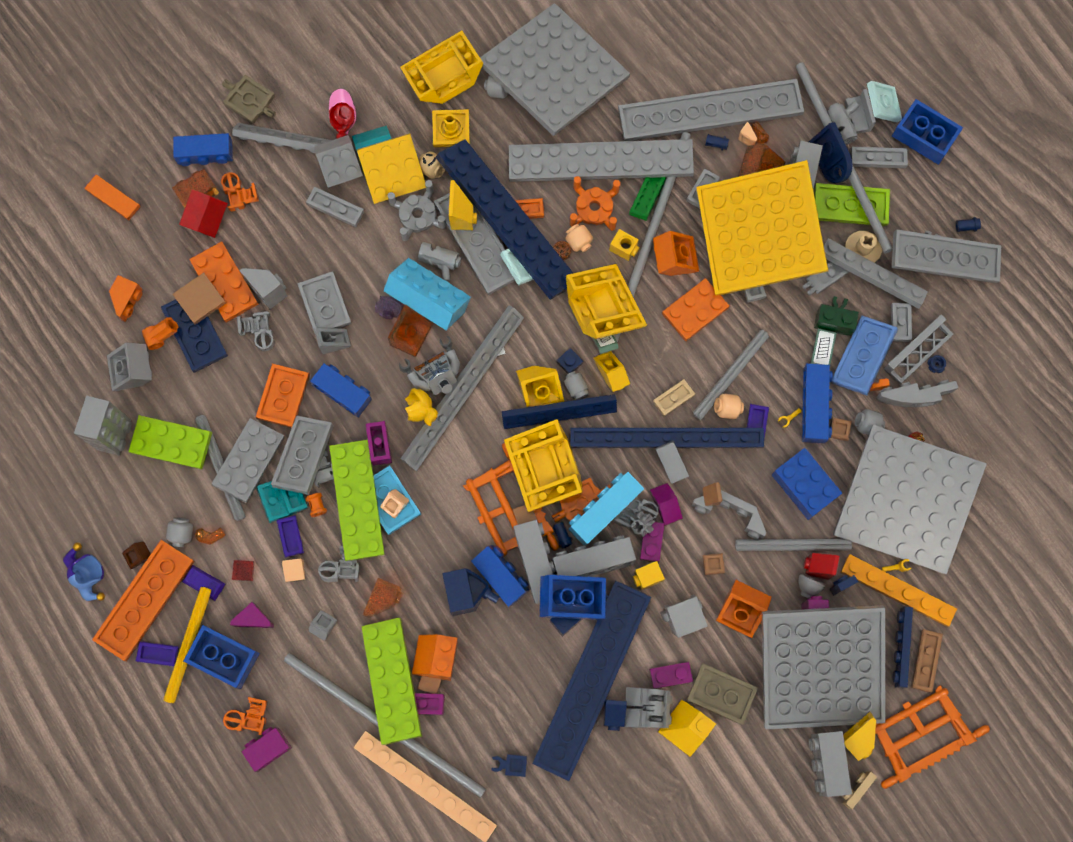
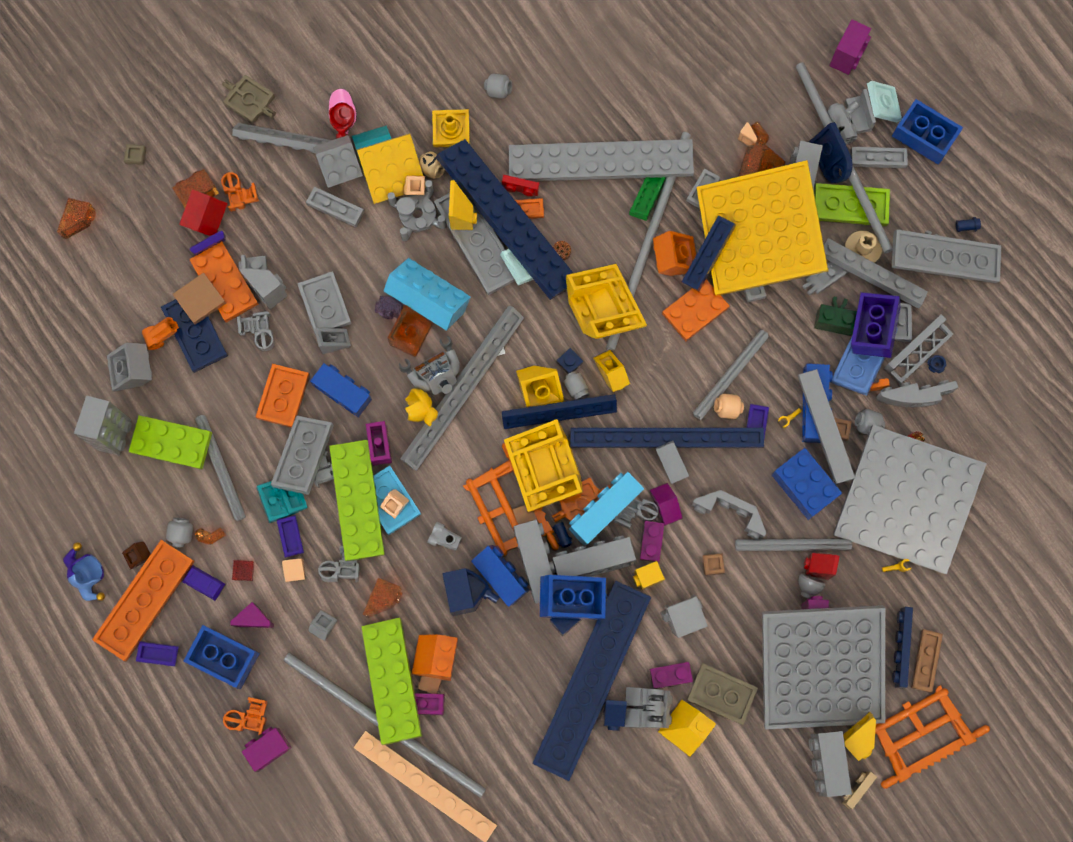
orange tile [84,175,141,220] -> none
orange slope [109,275,143,322] -> none
yellow axle [164,587,211,703] -> none
blue brick [173,133,233,166] -> none
light grey plate [212,418,284,503] -> none
orange bush [305,493,327,517] -> none
yellow slope [400,30,483,104] -> none
light grey piece [418,242,462,282] -> none
light grey plate [480,3,630,136] -> none
dark blue plate [491,754,527,777] -> none
light nougat head [565,224,593,252] -> none
orange plate [570,176,620,231] -> none
tile [592,335,619,354] -> none
yellow brick [609,229,640,261] -> none
light grey plate [618,79,804,141] -> none
light grey gear [630,511,655,537] -> none
tan plate [653,379,695,417] -> none
medium nougat slope [703,482,723,506] -> none
dark blue pin [705,134,729,151] -> none
orange slope [716,580,771,638] -> none
white tile [810,328,837,365] -> none
dark blue plate [830,575,858,596] -> none
light orange plate [840,554,957,627] -> none
none -> clear orange slope [57,198,96,239]
none -> dark tan tile [124,144,146,165]
none -> dark purple tile [190,231,226,256]
none -> light grey bracket [238,255,268,273]
none -> light grey tile [396,197,416,217]
none -> light nougat slope [404,176,425,195]
none -> light grey plate [427,522,462,550]
none -> red plate [502,174,539,197]
none -> dark blue plate [682,215,736,291]
none -> light grey tile [798,369,855,485]
none -> magenta brick [829,19,872,75]
none -> dark purple brick [851,292,901,358]

